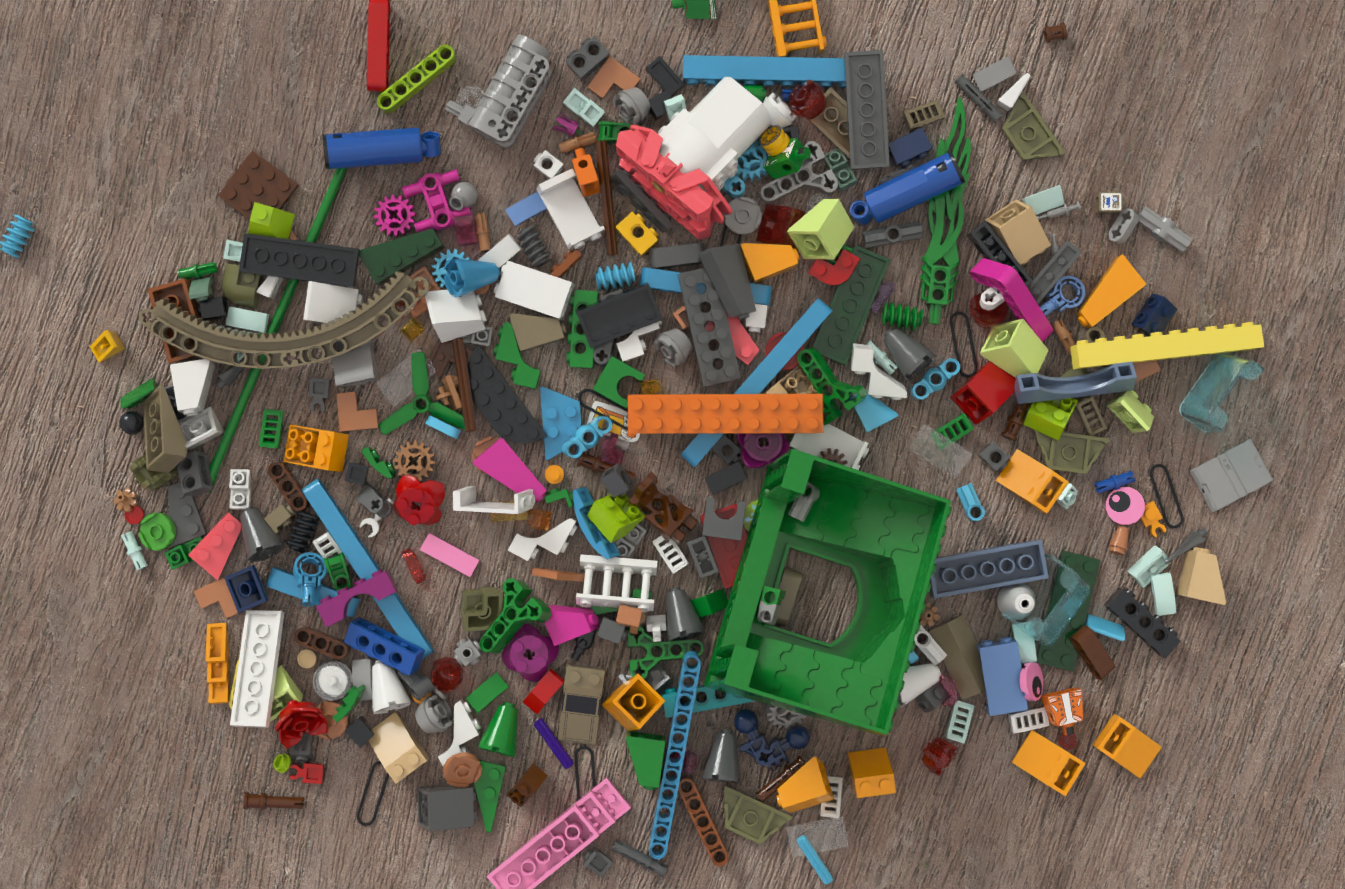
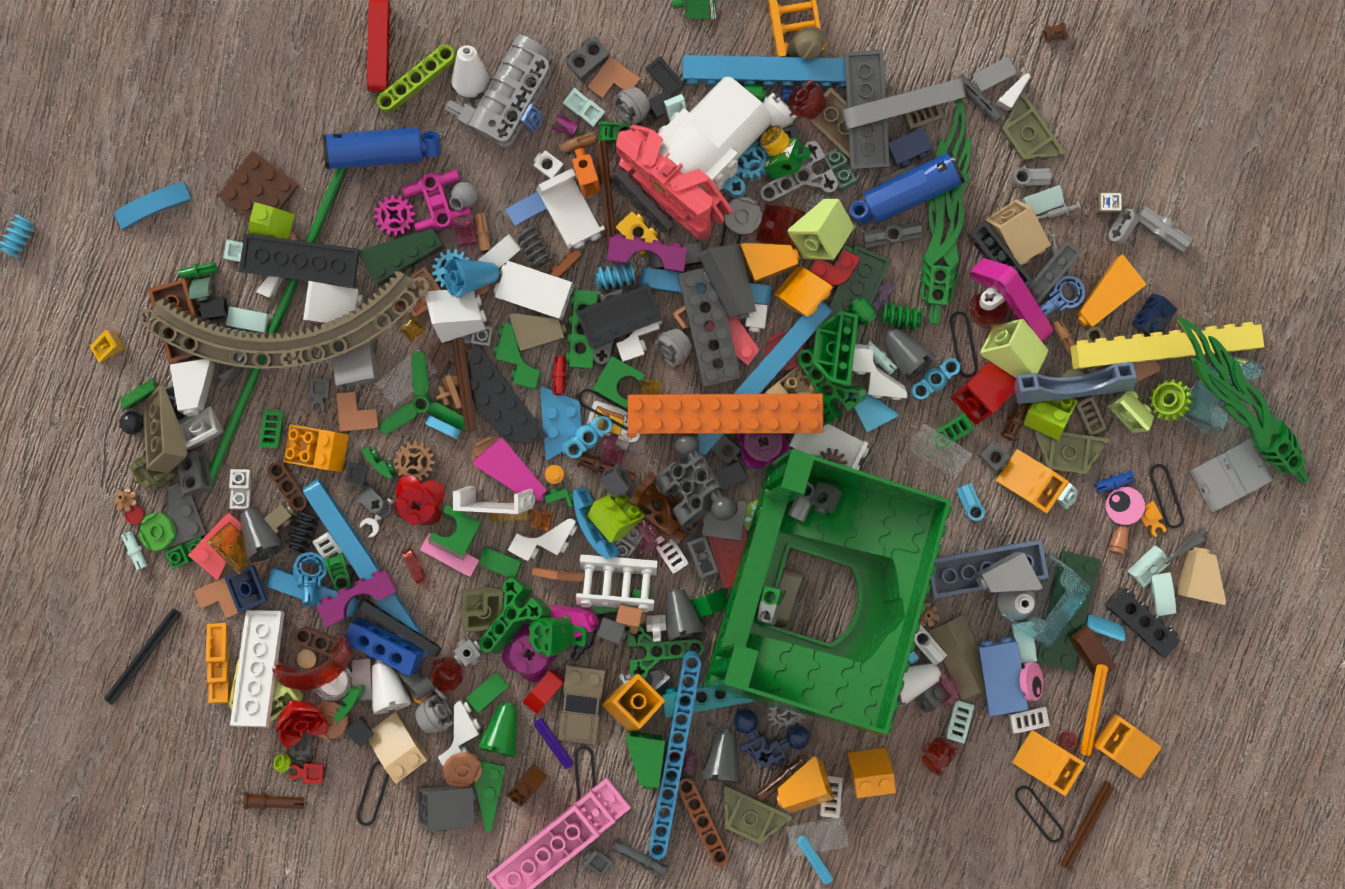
olive brick [222,264,262,309] -> none
orange torso [1041,687,1083,735] -> none
none -> black axle [104,609,181,704]
none -> dark azure slope [114,182,192,230]
none -> clear yellow slope [207,522,248,575]
none -> clear red windscreen [272,634,353,690]
none -> black beam [357,598,442,657]
none -> green piece [429,505,481,560]
none -> white cone [452,45,490,98]
none -> green slope [478,546,523,579]
none -> medium blue slope [520,104,544,134]
none -> green piece [529,616,587,657]
none -> red pin [552,356,567,396]
none -> magenta arch [607,234,687,273]
none -> clear pink bracket [638,520,659,555]
none -> dark grey connector [656,433,736,528]
none -> light orange slope [773,266,833,317]
none -> dark tan piece [787,26,826,60]
none -> dark grey brick [809,482,842,515]
none -> green wedge [812,311,859,387]
none -> light grey beam [843,78,966,129]
none -> green brick [850,297,878,326]
none -> light grey slope [976,551,1043,592]
none -> light grey piece [1010,167,1051,188]
none -> black piece [1015,786,1064,843]
none -> reddish brown axle [1061,781,1114,869]
none -> light orange axle [1080,664,1108,756]
none -> lime gear [1149,379,1193,422]
none -> green piece [1176,317,1309,484]

